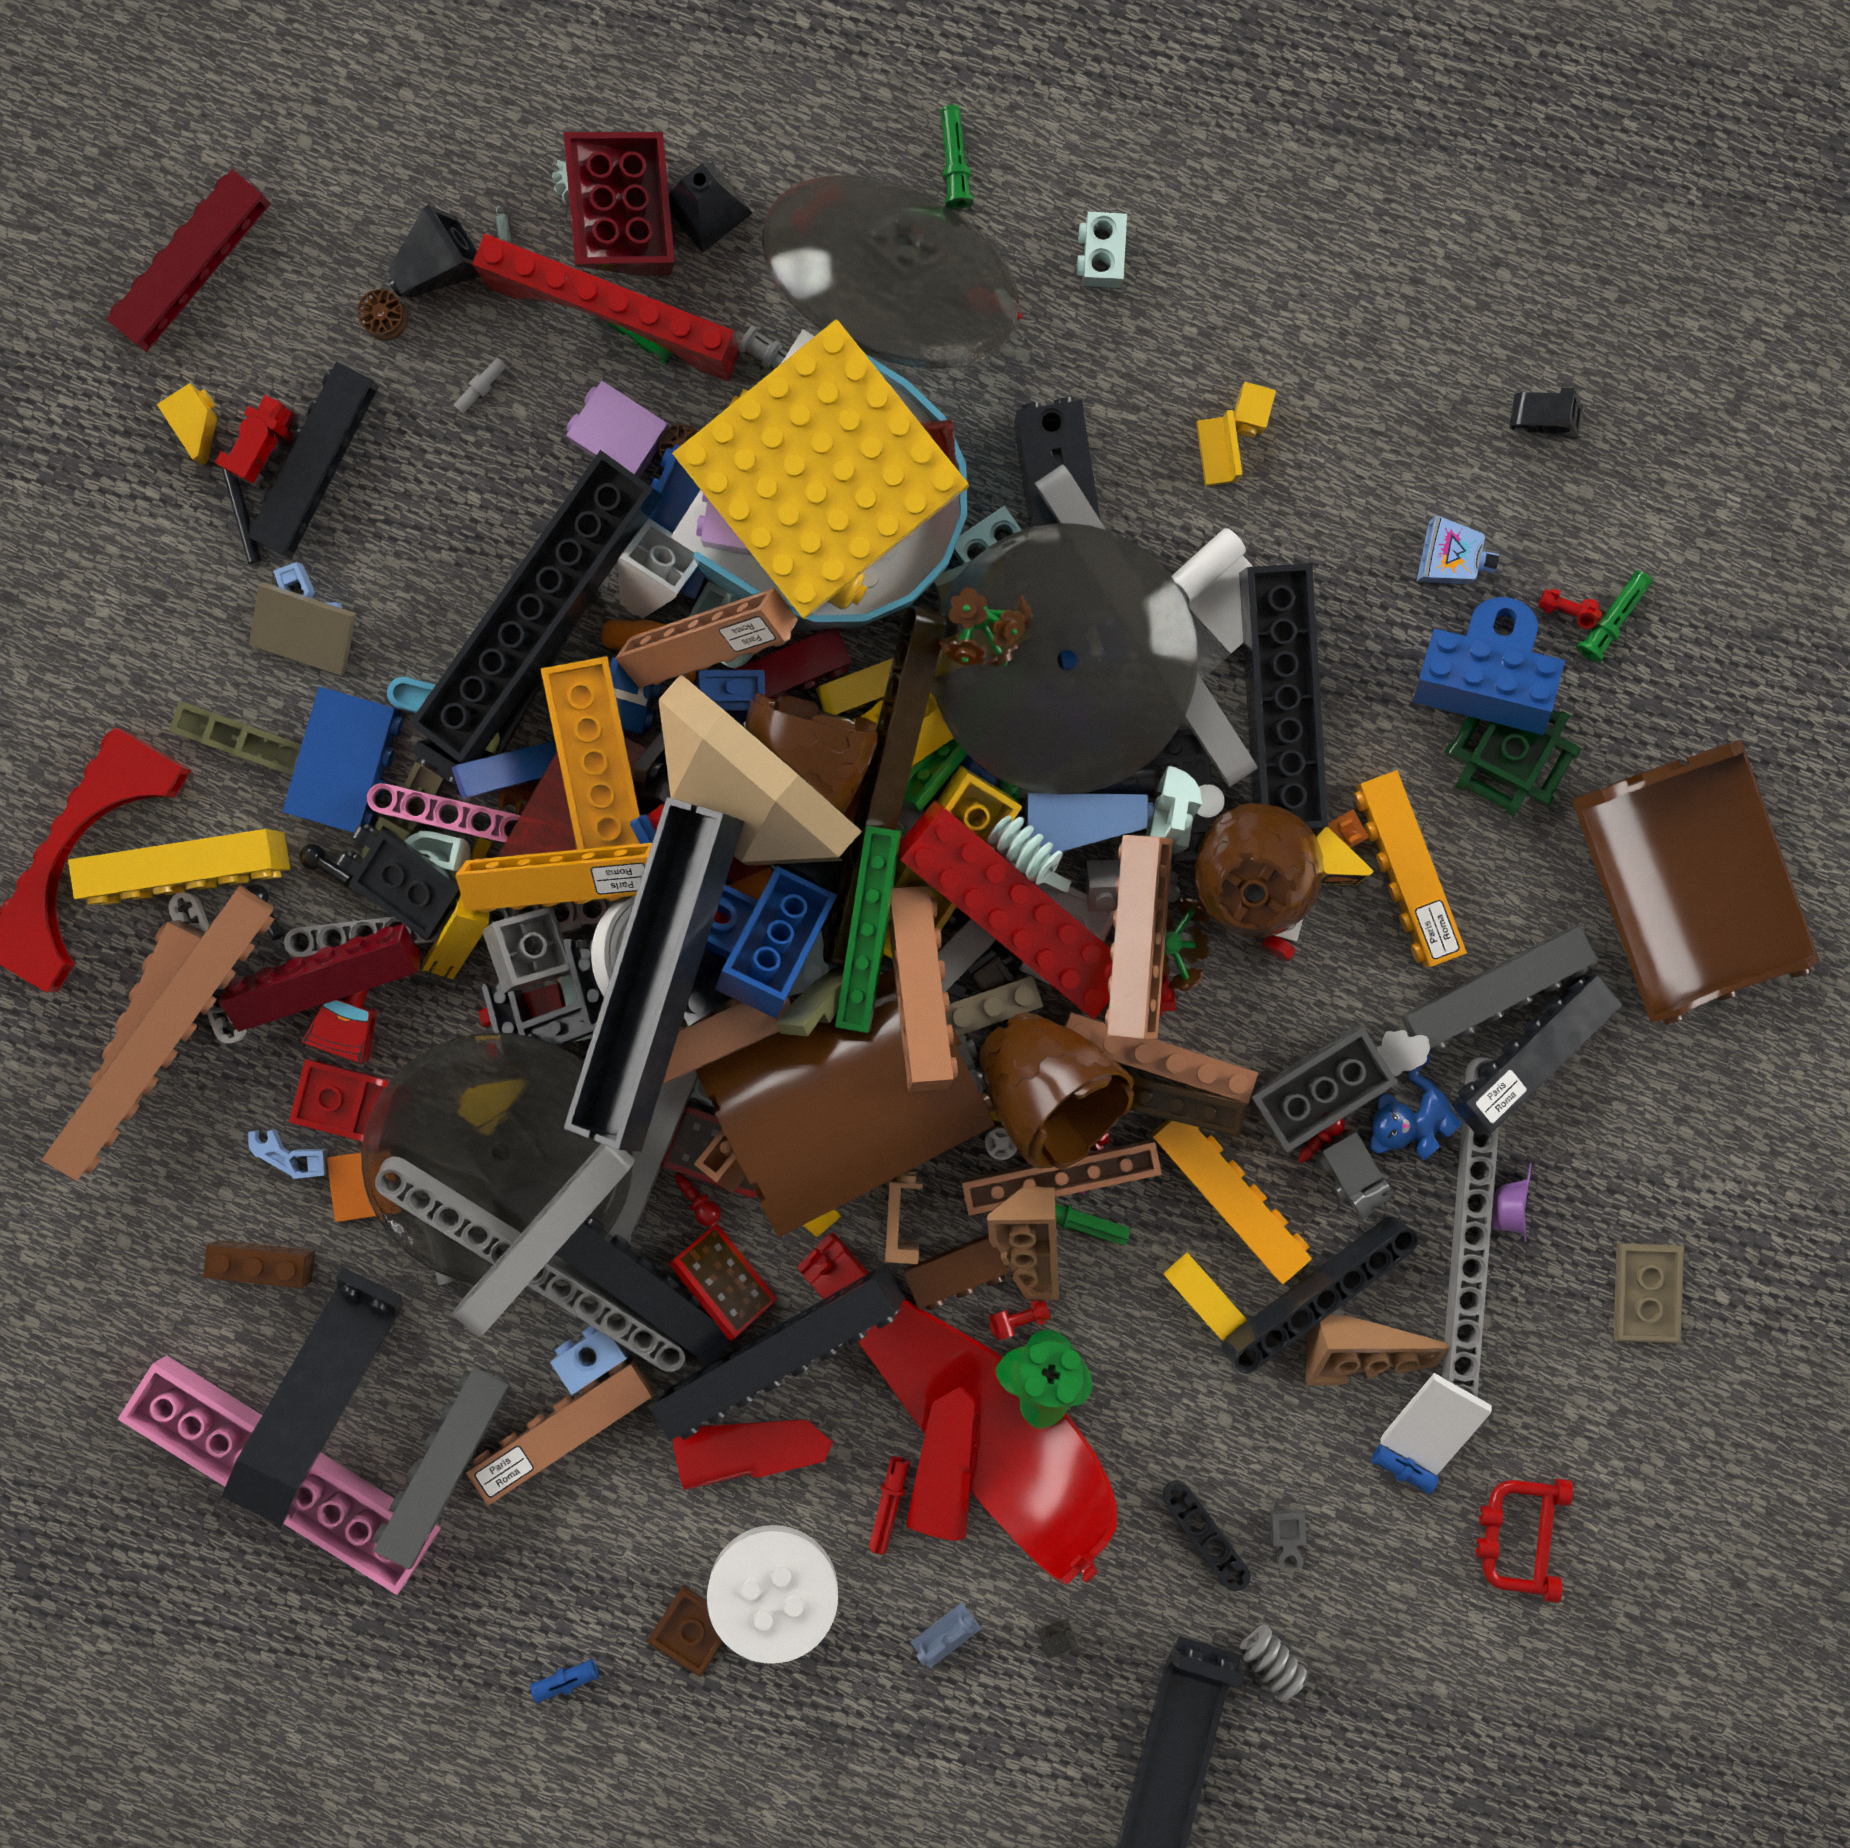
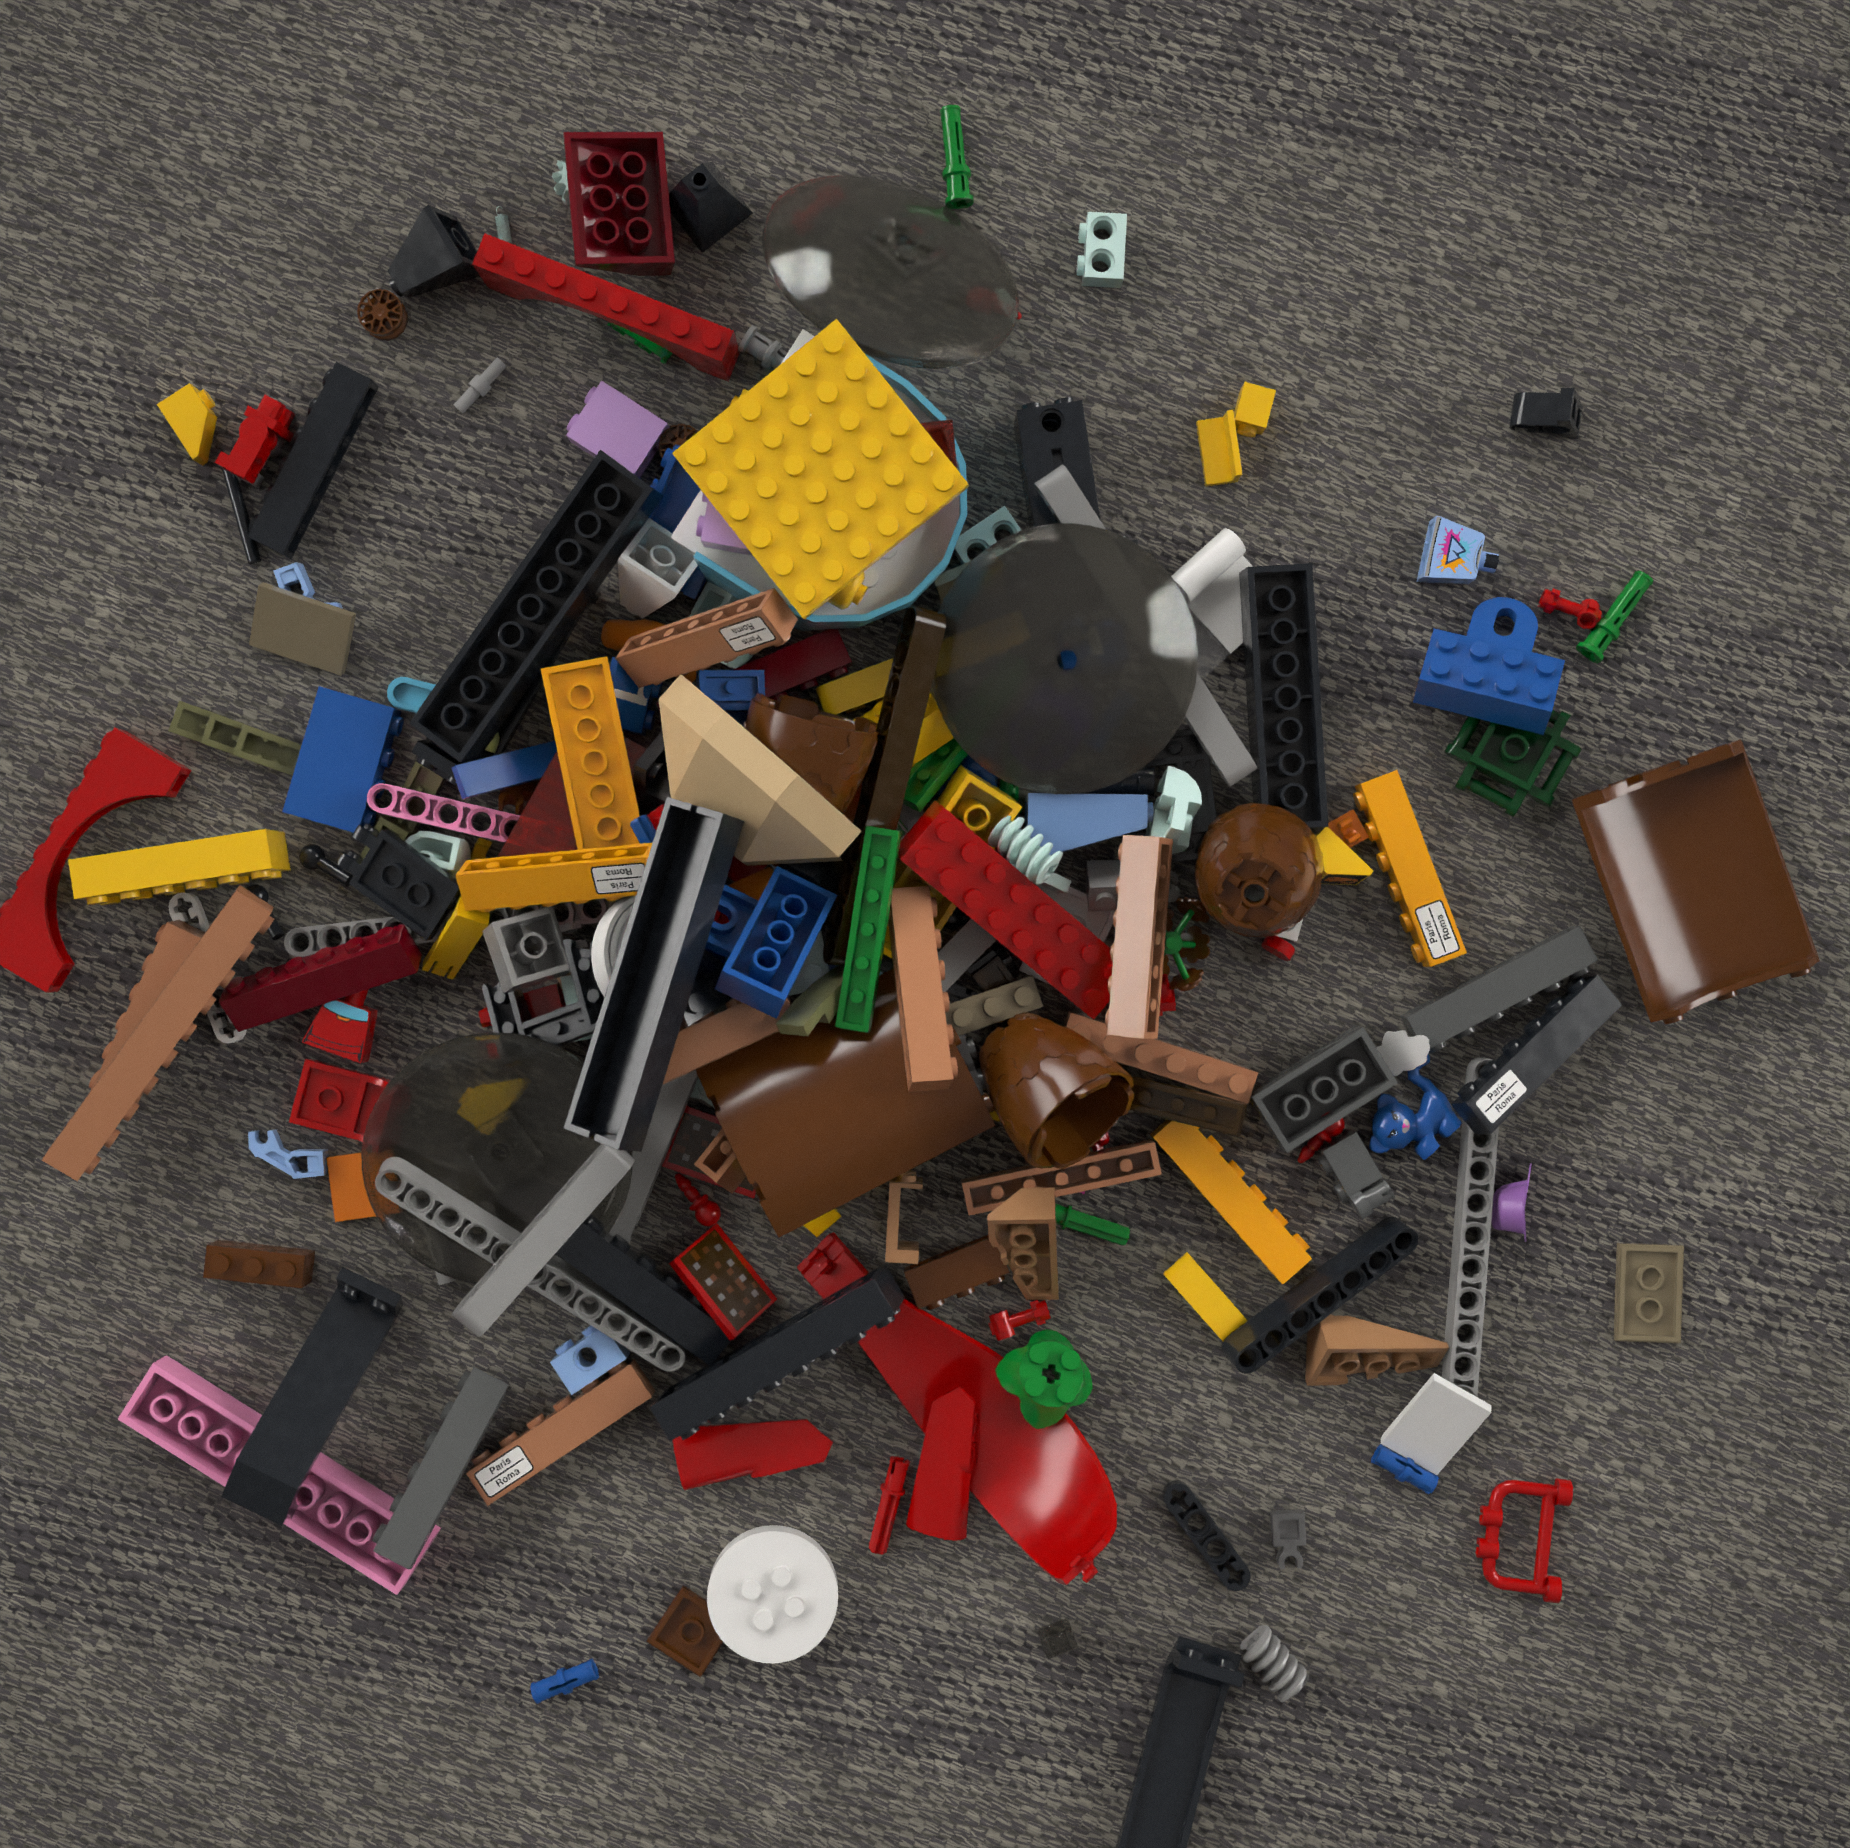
dark red brick [106,169,271,352] -> none
sand blue hinge [910,1602,982,1668] -> none
reddish brown plant [939,587,1033,668] -> none
white wheel [985,1126,1017,1160] -> none
white tile [1197,784,1225,818] -> none

